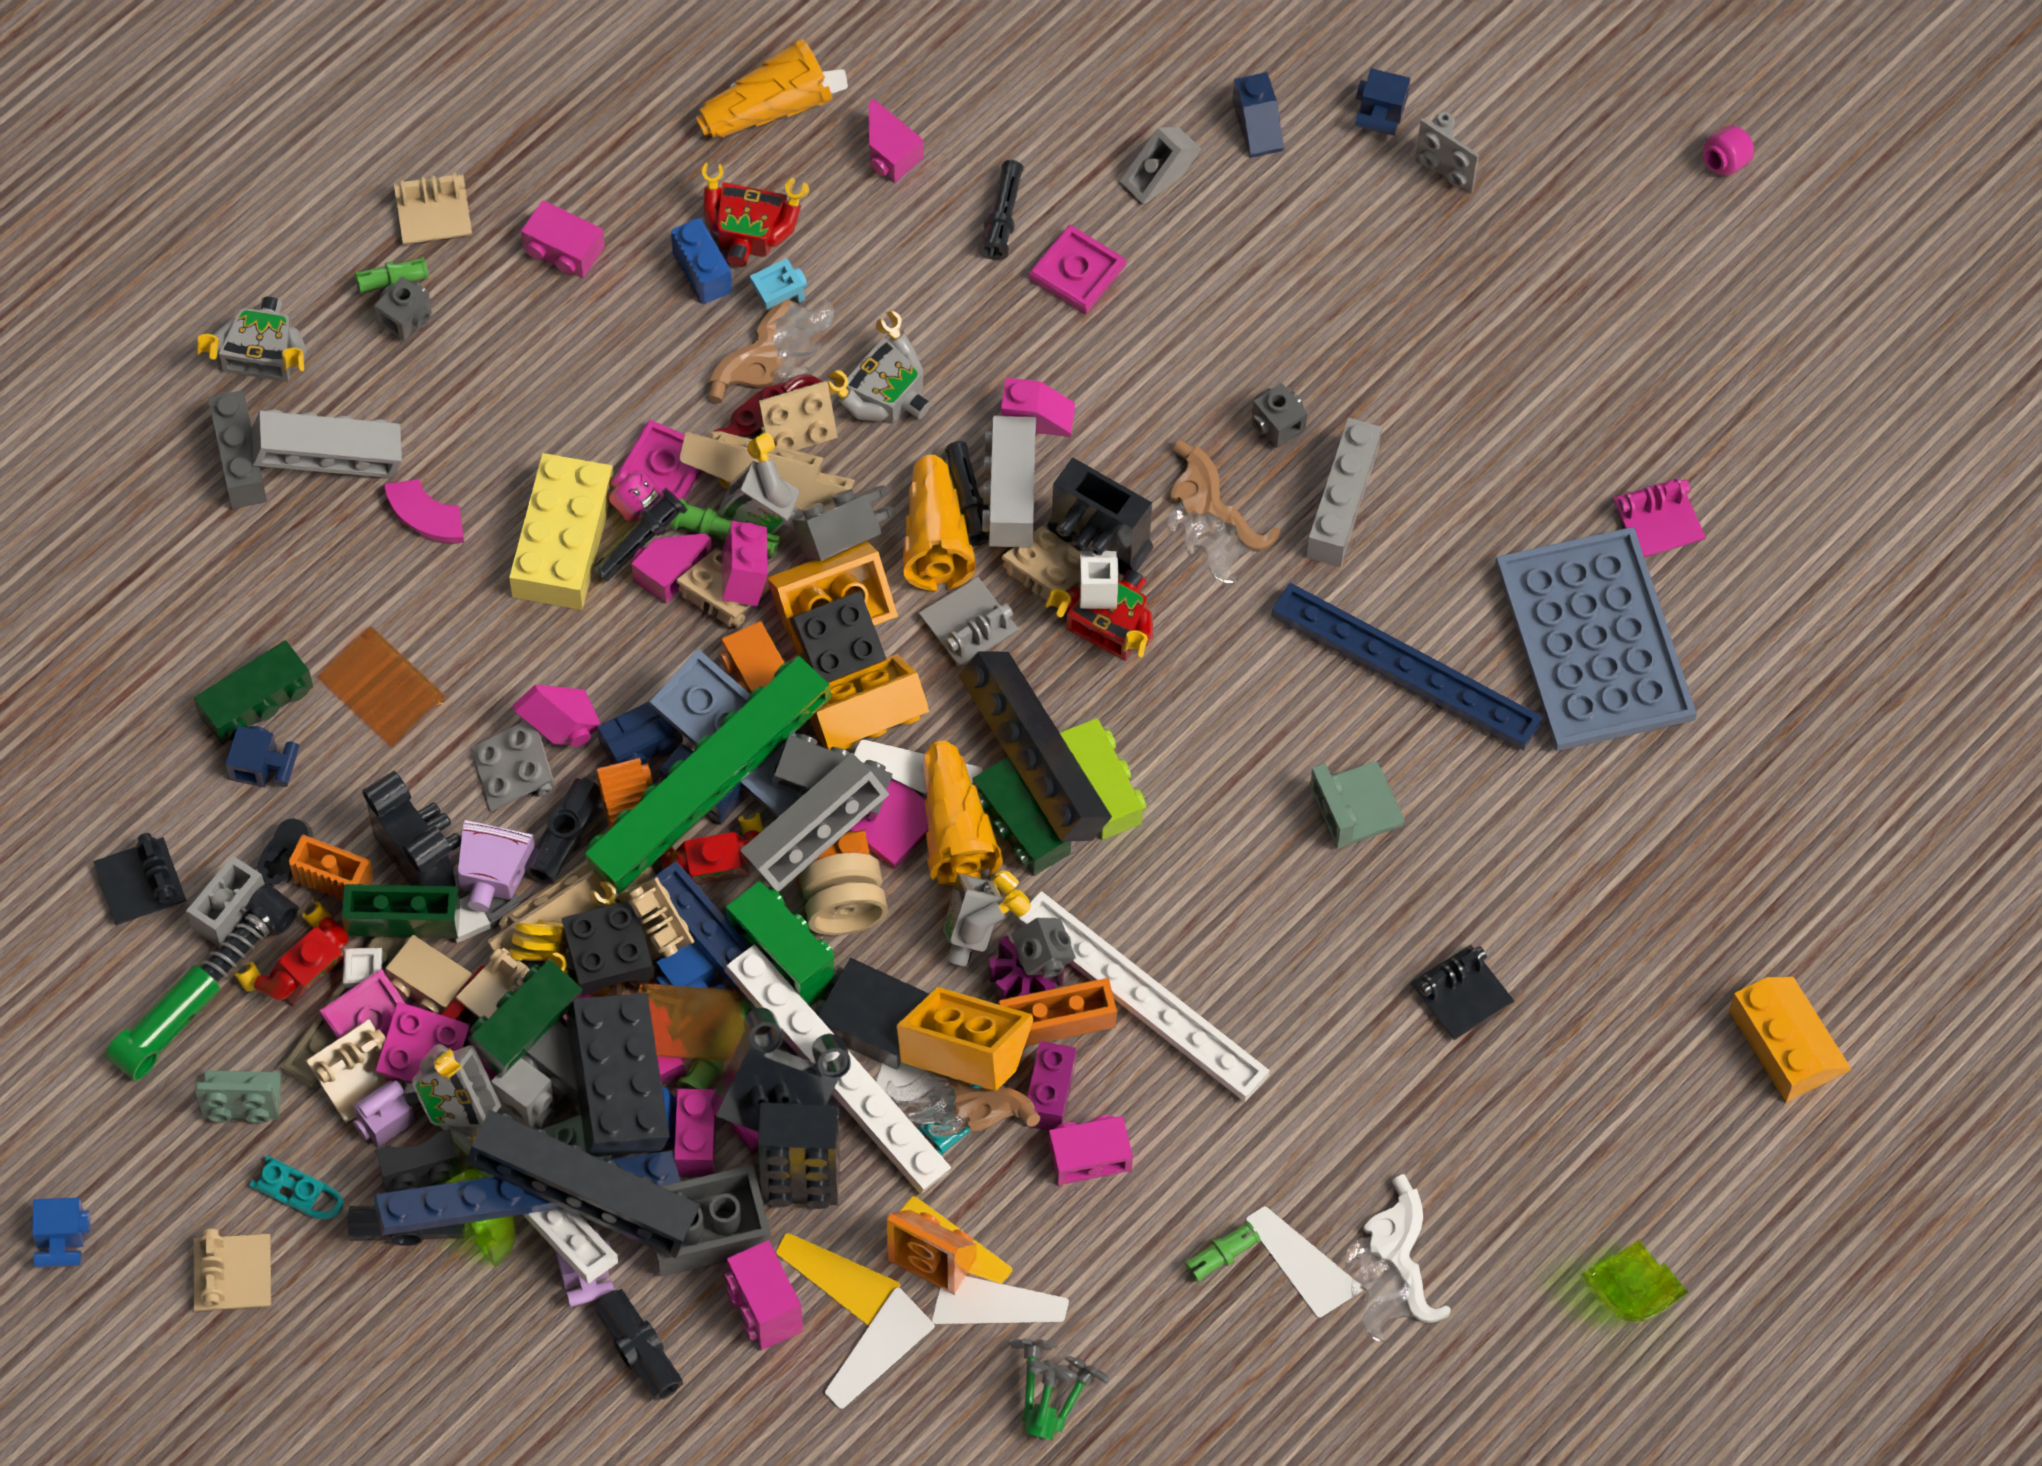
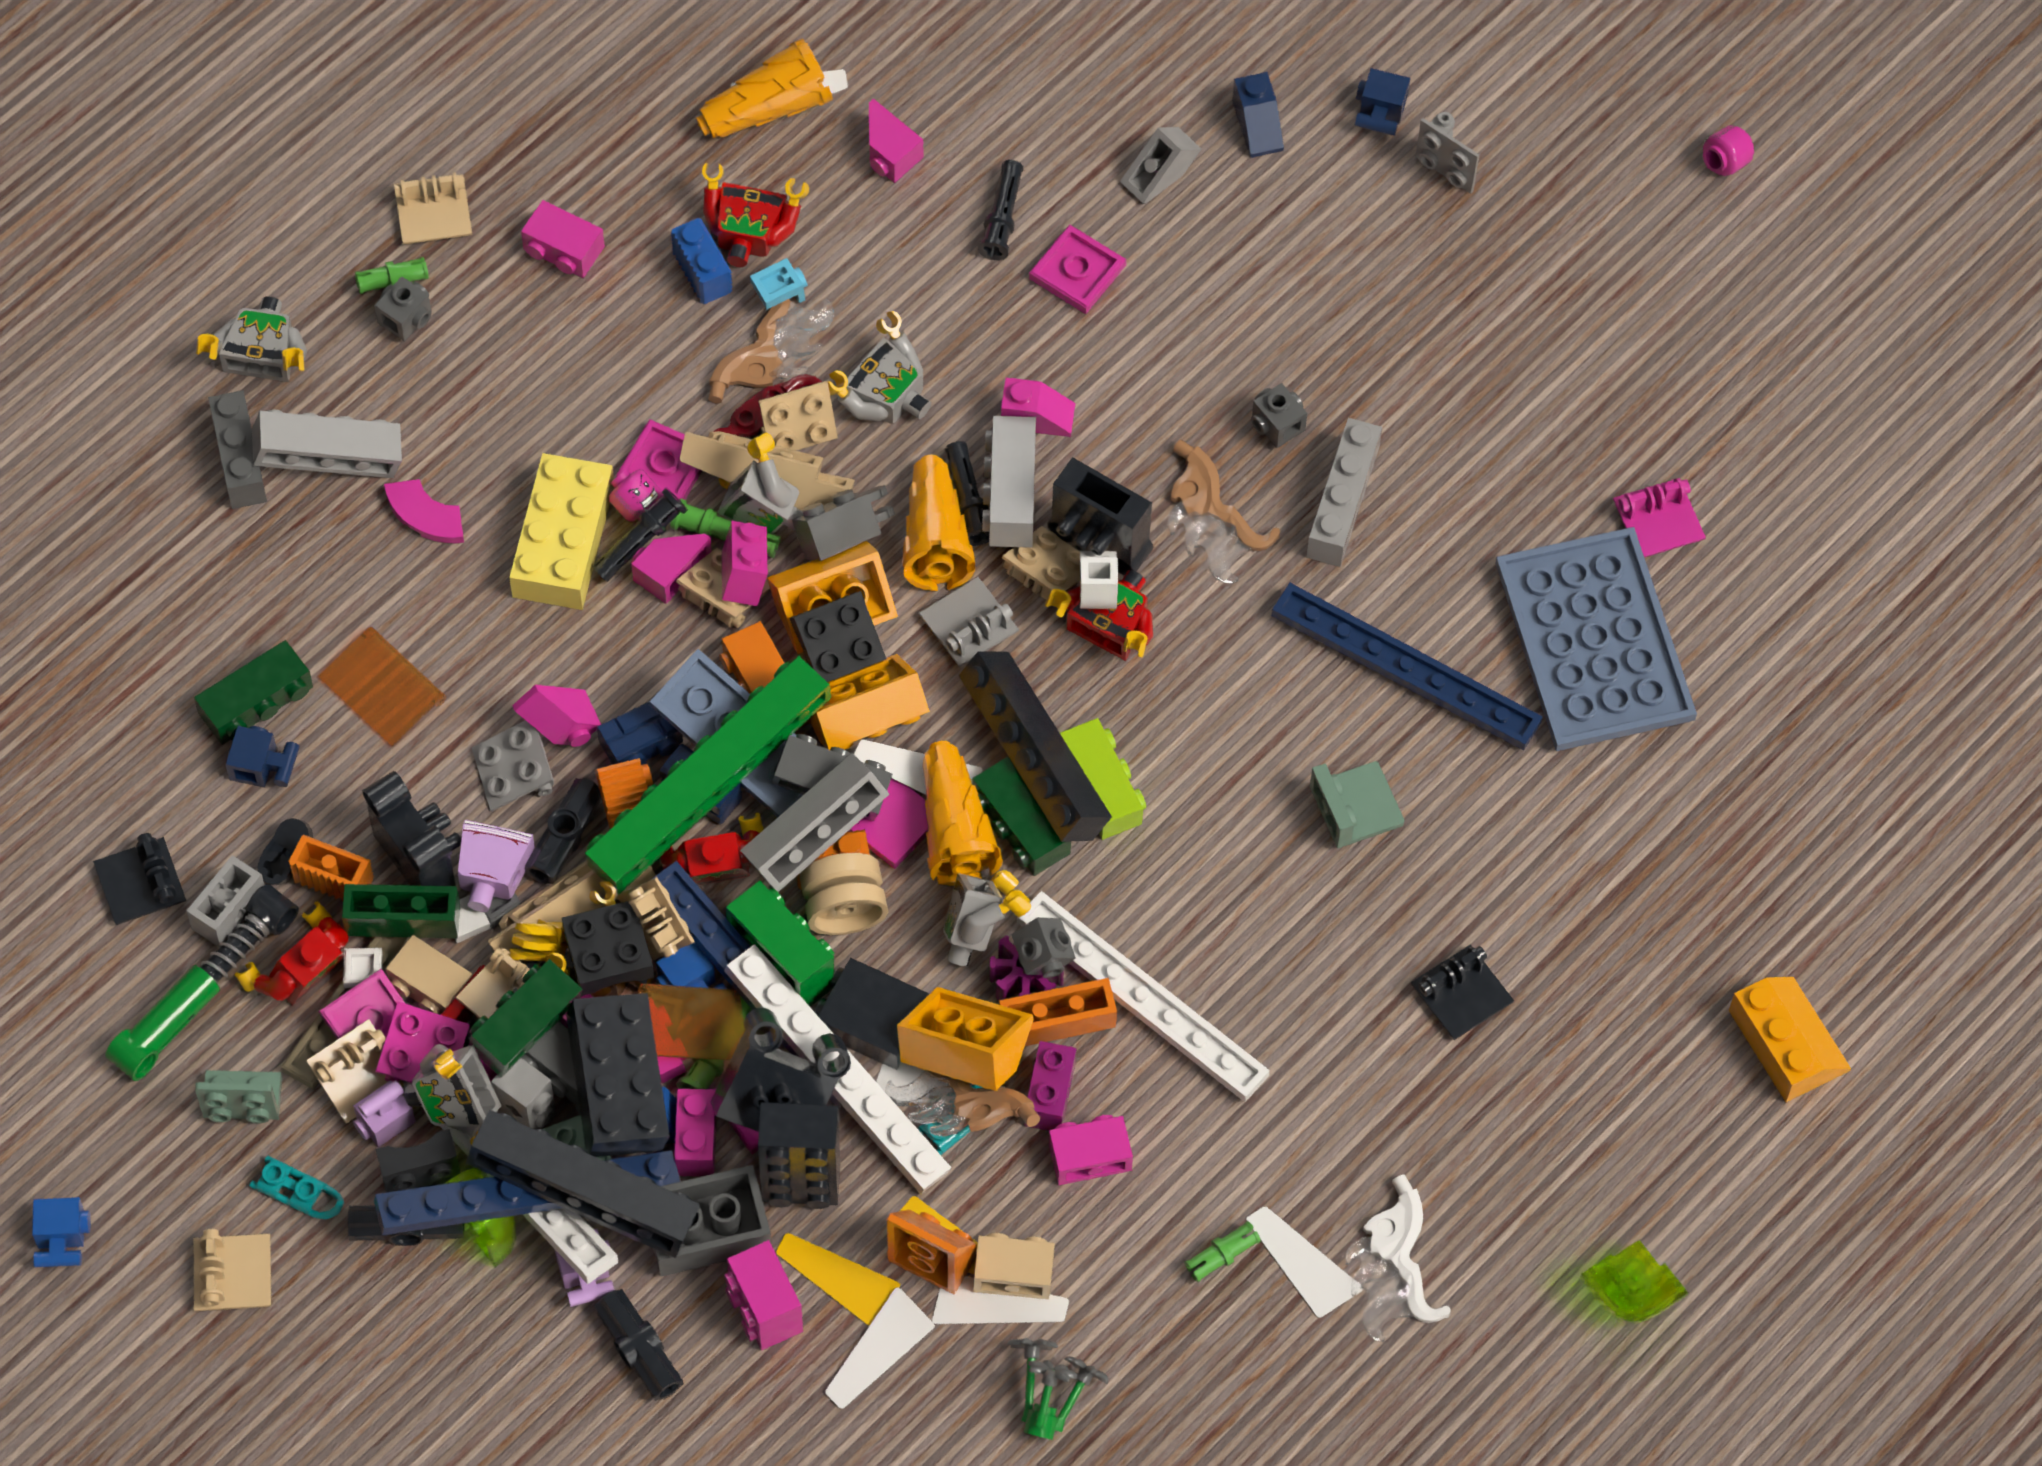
none -> tan brick [973,1233,1055,1299]

